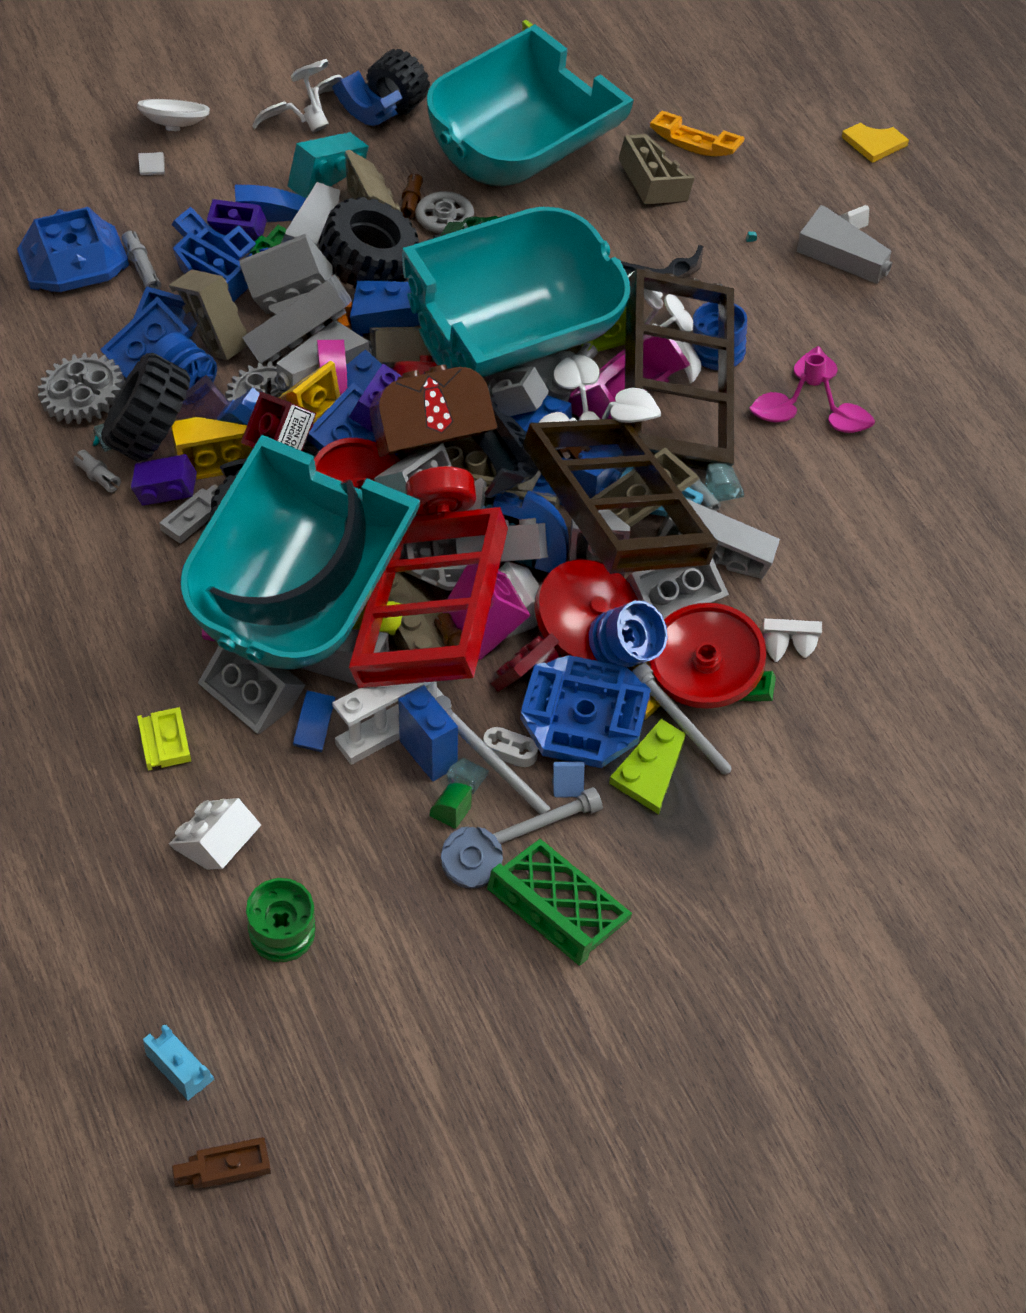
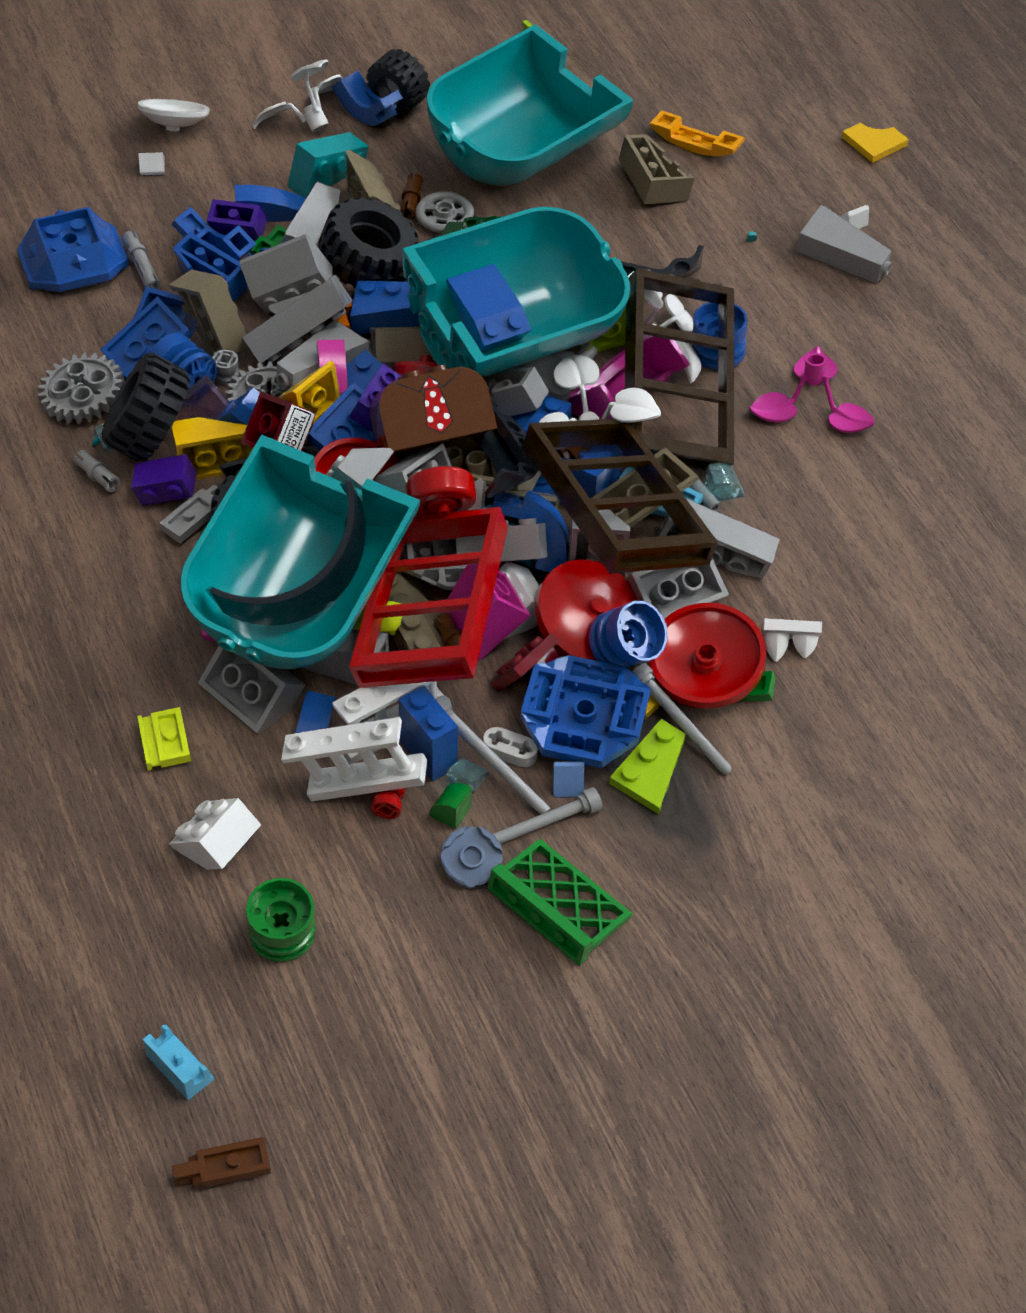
none -> light grey wheel [212,349,239,387]
none -> white fence [281,717,427,802]
none -> light grey slope [326,448,394,490]
none -> red wheel [371,788,406,819]
none -> blue slope [446,264,532,352]

